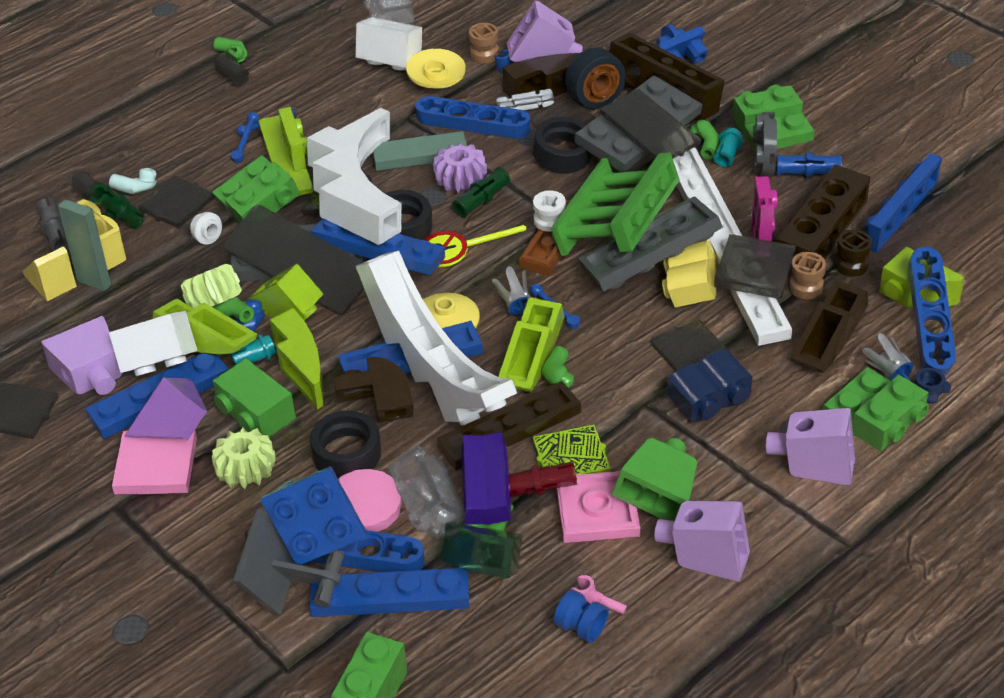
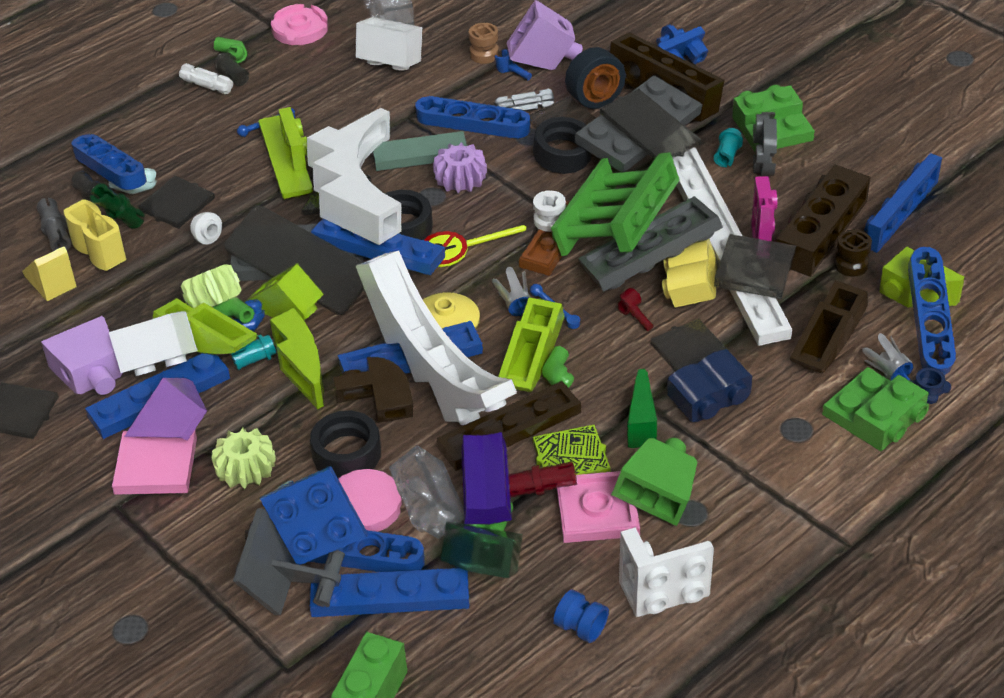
sand green tile [58,199,111,291] -> none
bright green plate [212,155,300,227] -> none
bright green brick [212,359,296,437] -> none
blue hinge [231,112,259,163] -> none
light yellow dish [406,49,466,89] -> none
dark green pin [452,167,511,218] -> none
dark brown slope [502,53,579,98] -> none
bright pink hand [571,575,627,615] -> none
lavender torso [655,501,750,582] -> none
bright green arm [690,120,720,160] -> none
lavender torso [766,408,855,485] -> none
blue pin [776,152,842,178] -> none
medium nougat wheel [789,252,826,300] -> none
none -> blue beam [71,134,147,190]
none -> white axle [179,63,233,95]
none -> bright pink tile [271,4,328,45]
none -> dark red hand [618,288,653,331]
none -> white bracket [619,527,714,617]
none -> green slope [627,369,657,448]

